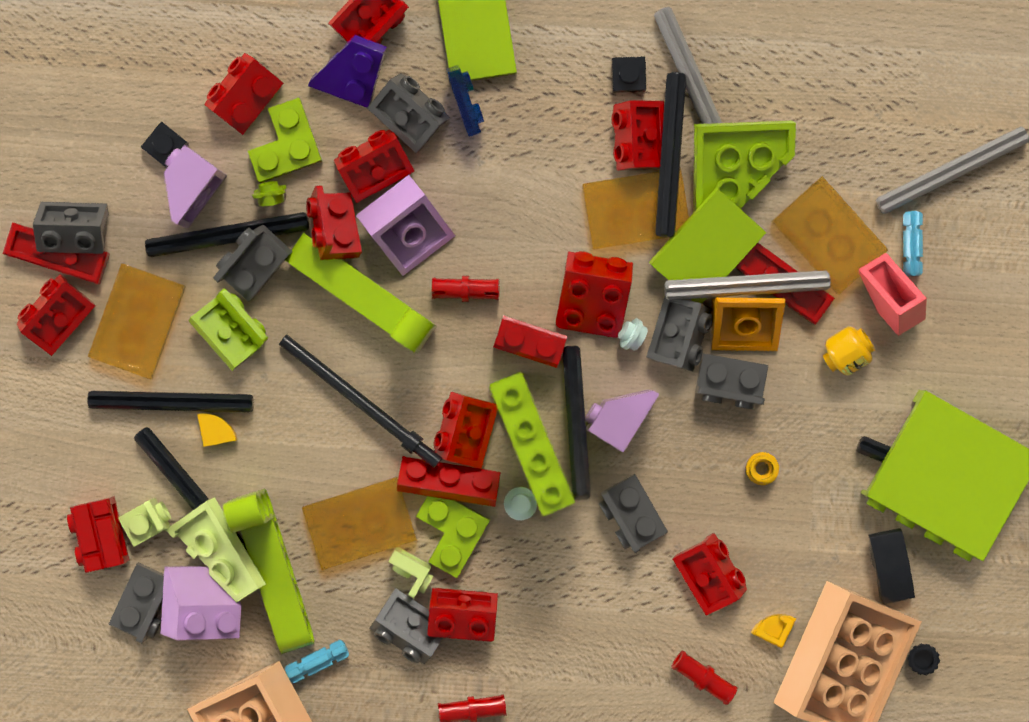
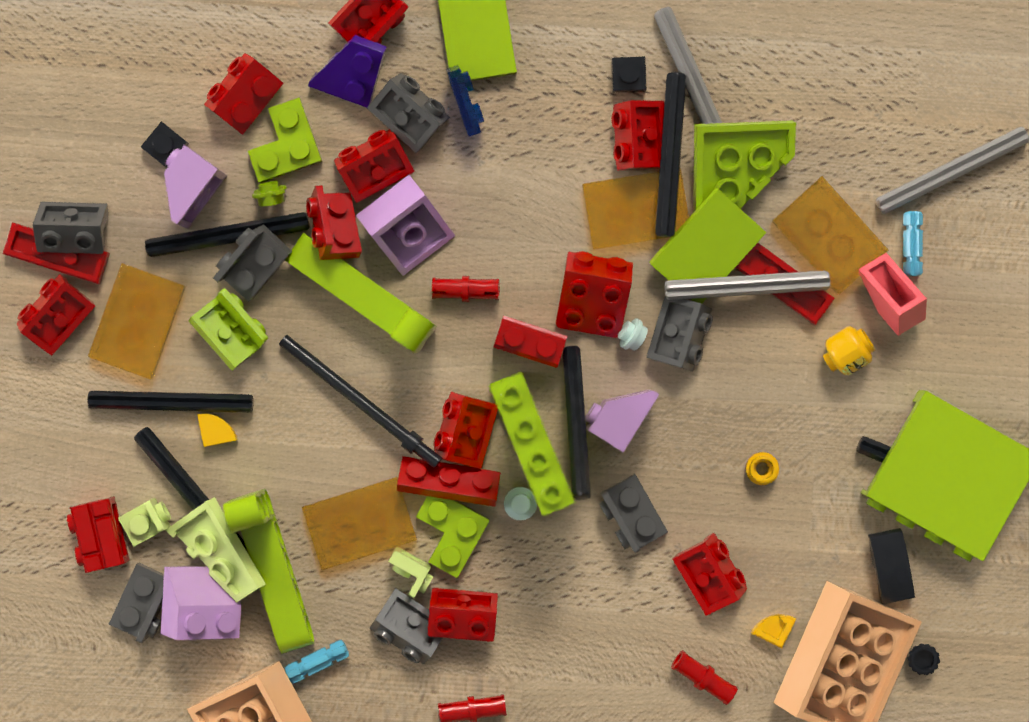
dark grey bracket [695,353,769,410] -> none
light orange slope [711,298,785,351] -> none

